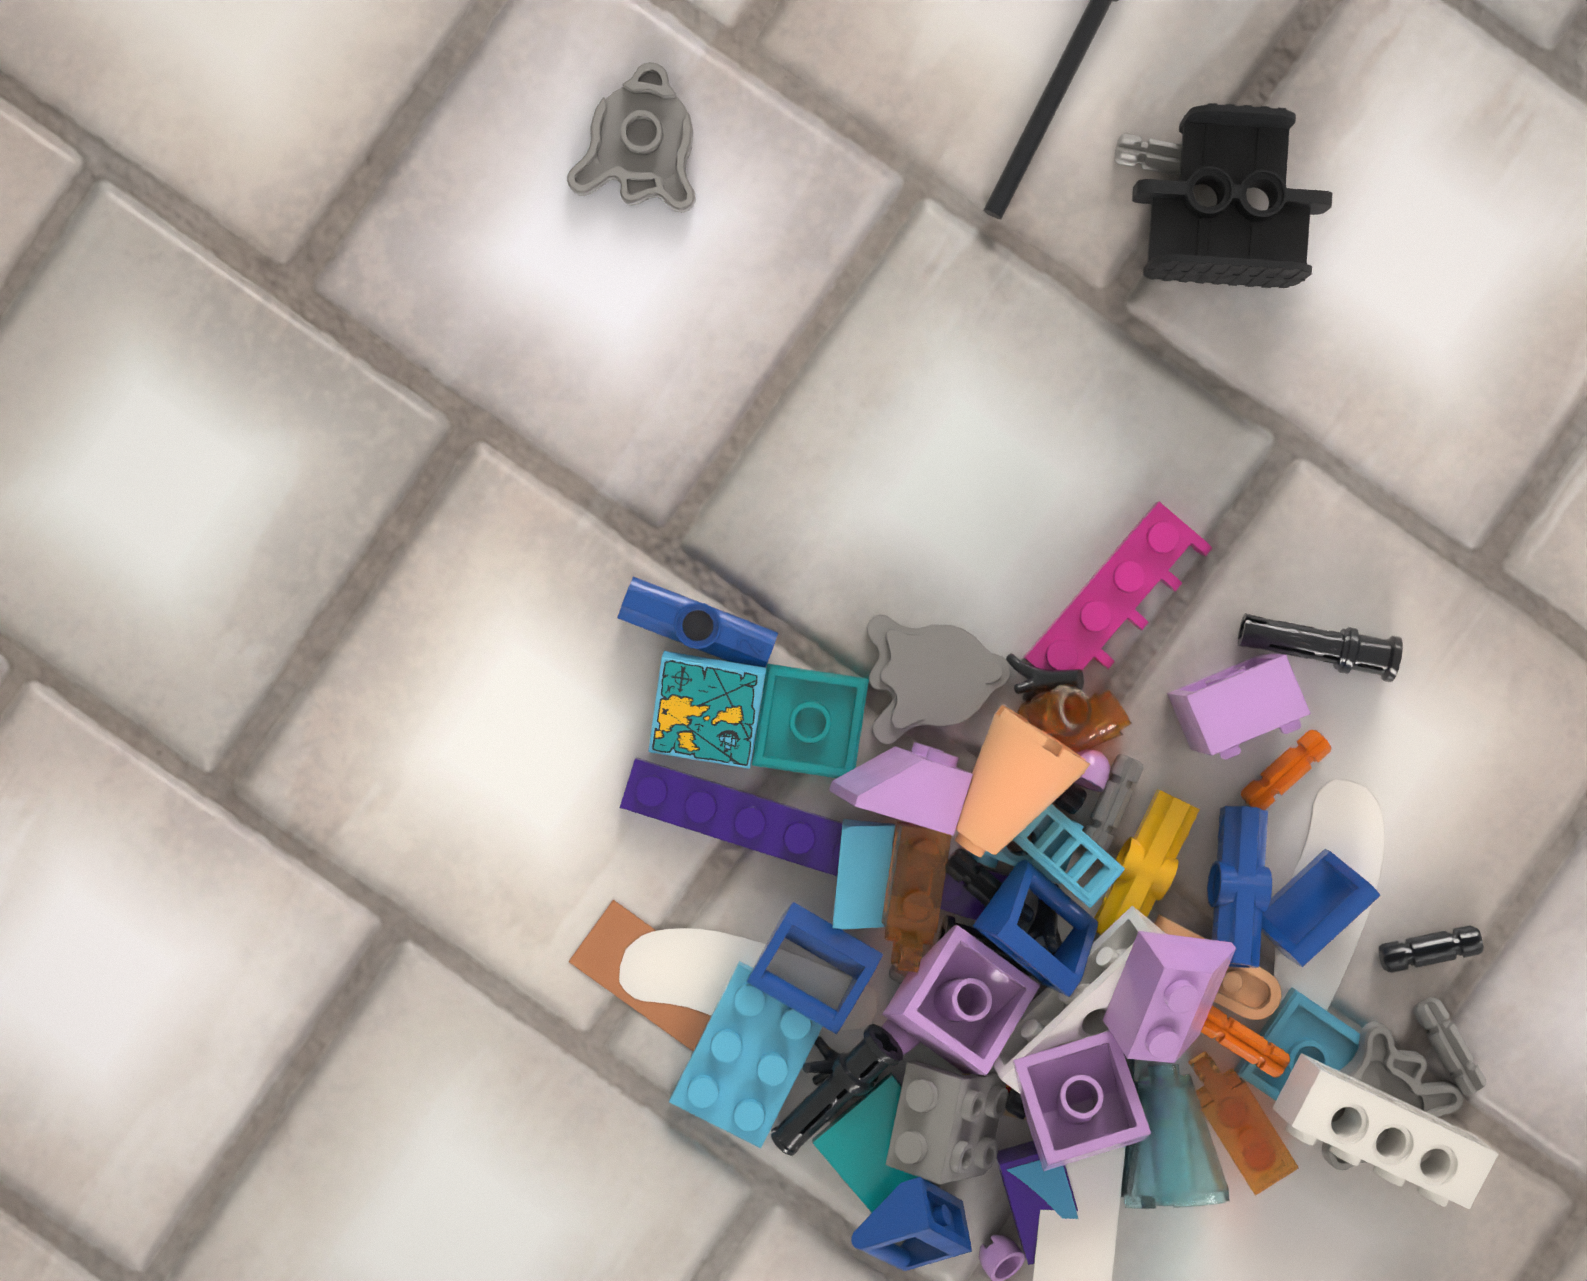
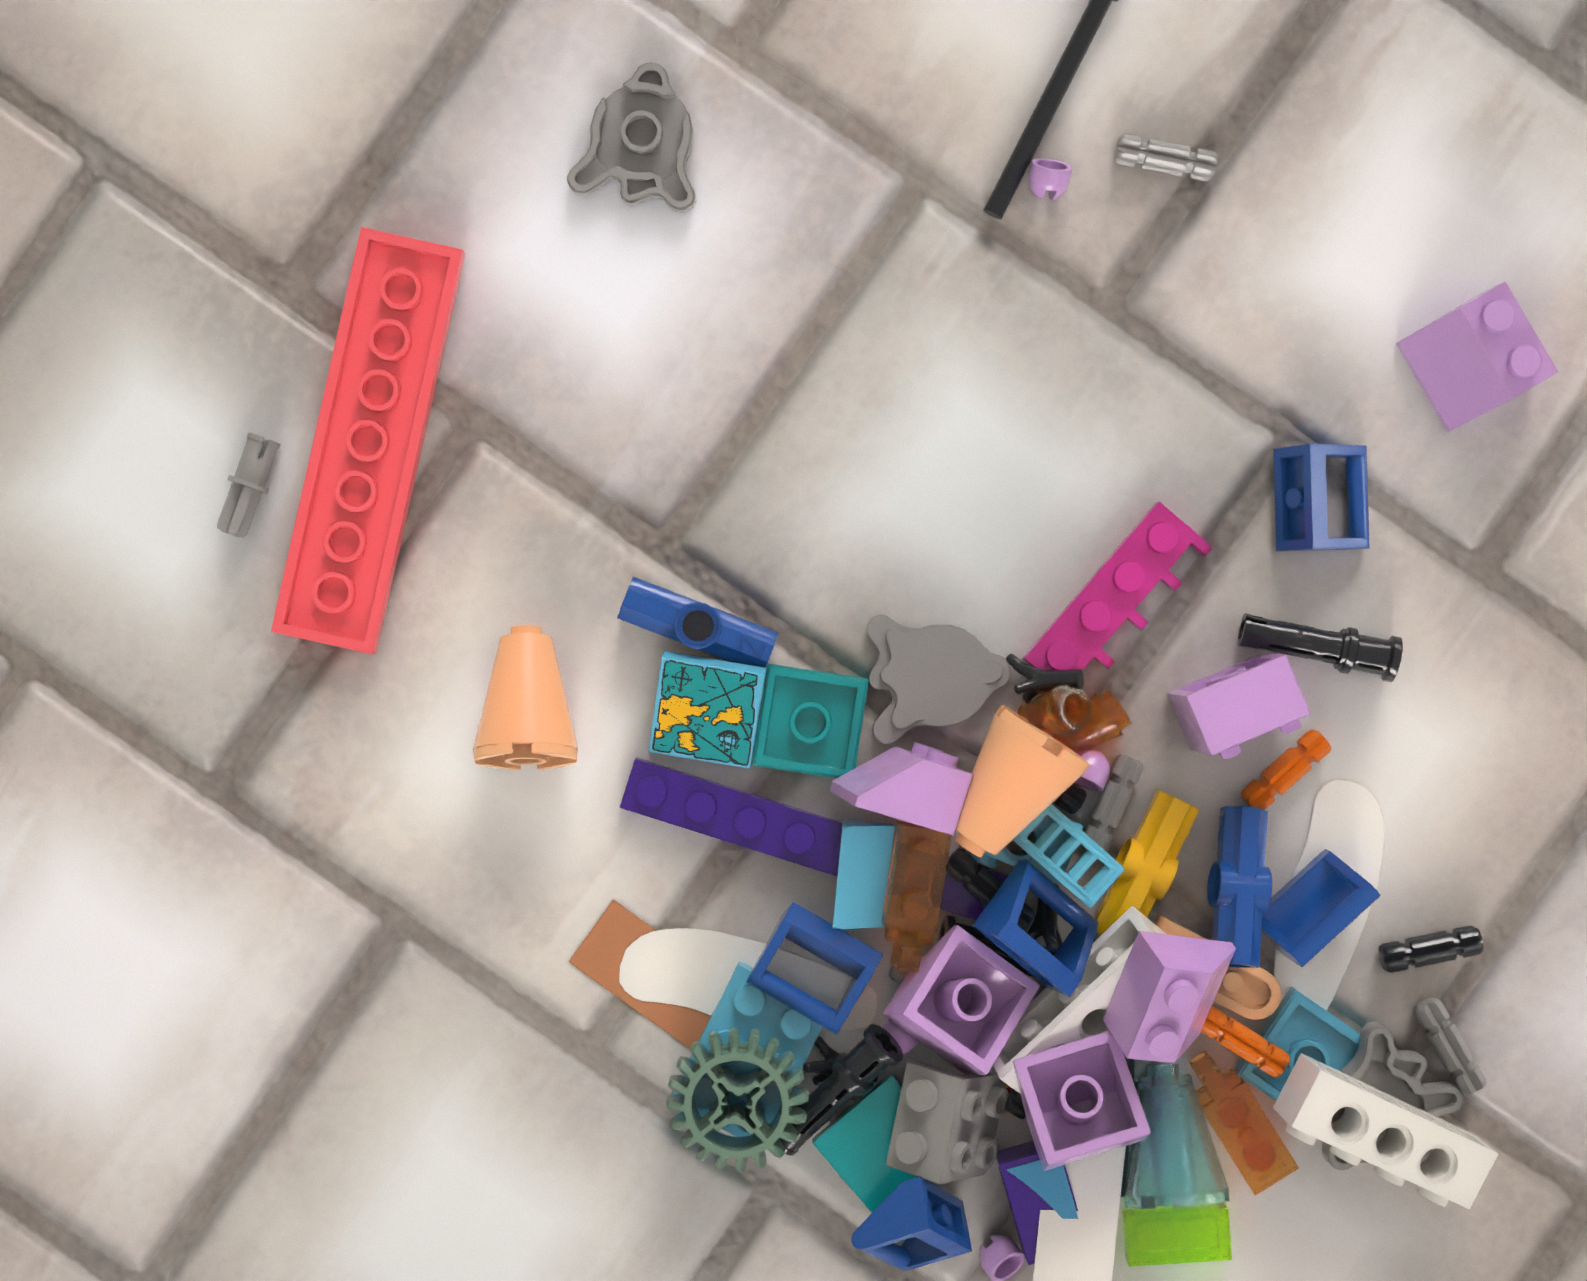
black piece [1132,103,1333,288] -> none
none -> light grey axle [217,433,281,538]
none -> coral plate [271,227,466,654]
none -> light nougat cone [473,625,578,770]
none -> sand green gear [666,1027,809,1173]
none -> lavender hinge [1028,158,1072,200]
none -> clear neon green tile [1122,1203,1232,1267]
none -> blue tile [1273,444,1370,551]
none -> lavender slope [1396,281,1558,432]

